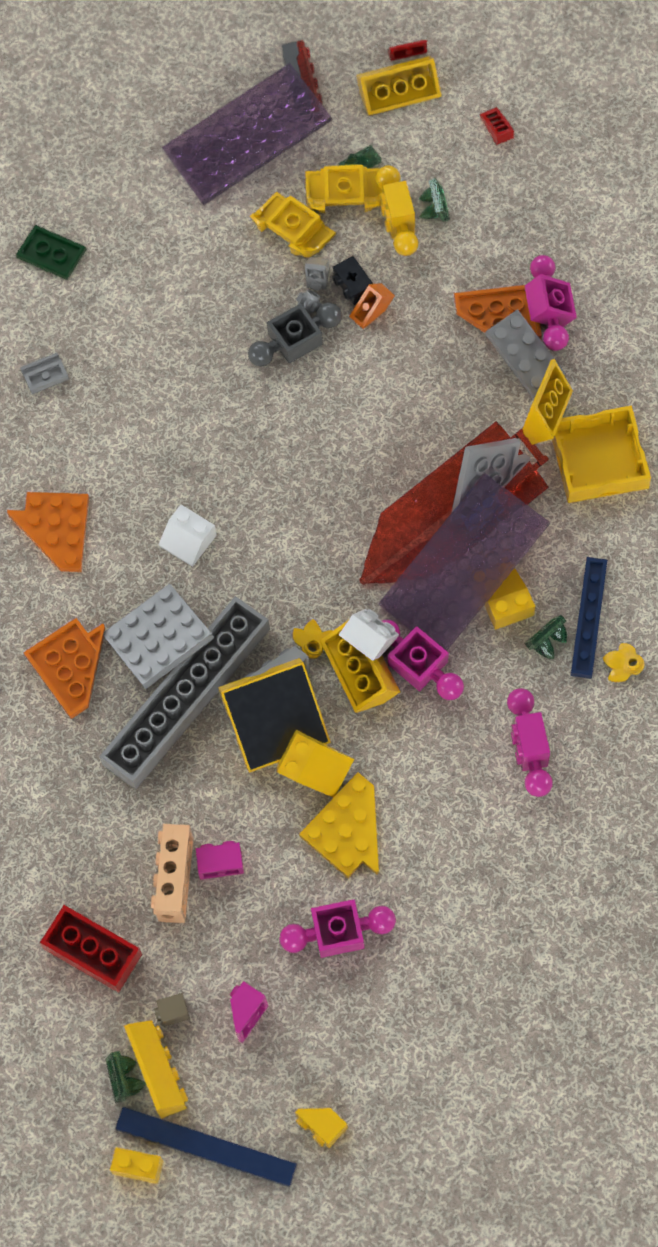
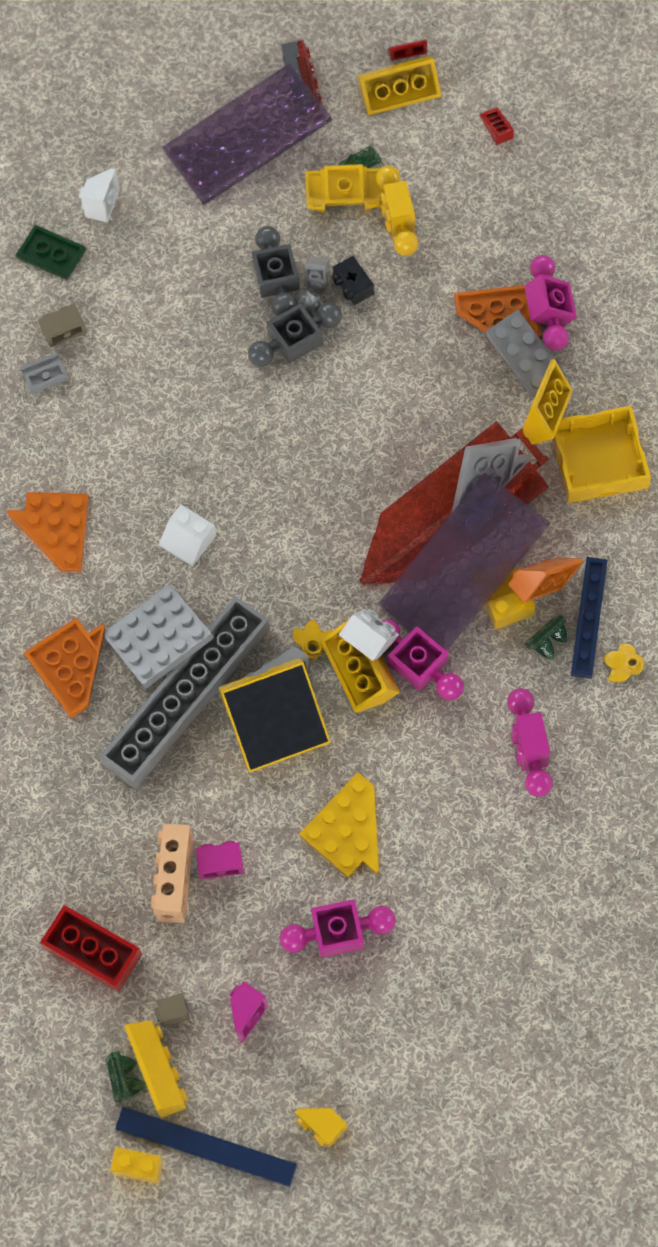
yellow piece [250,191,336,258] -> none
yellow slope [276,730,354,798] -> none
orange slope [349,283,395,329] -> none
clear green tile [419,178,450,222] -> none
none -> dark tan brick [38,303,87,348]
none -> white slope [79,168,120,222]
none -> dark grey brick [252,226,300,316]
none -> orange slope [508,557,584,603]

